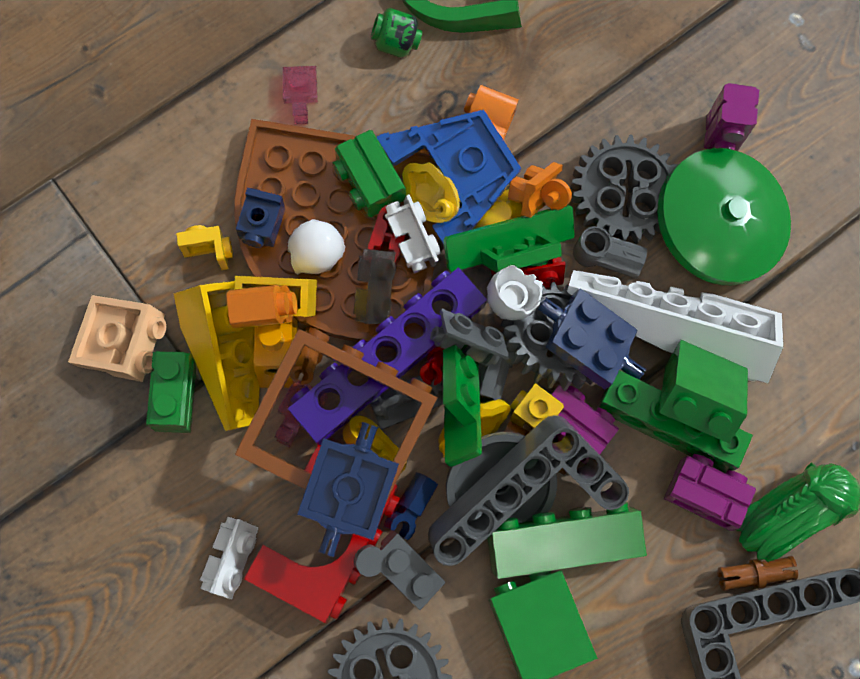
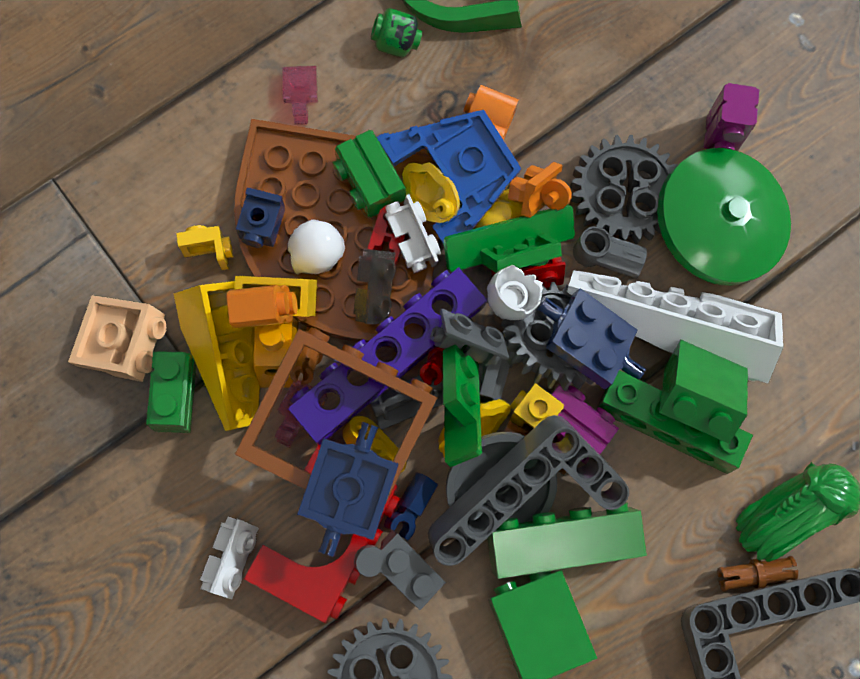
magenta brick [664,454,756,531] -> none

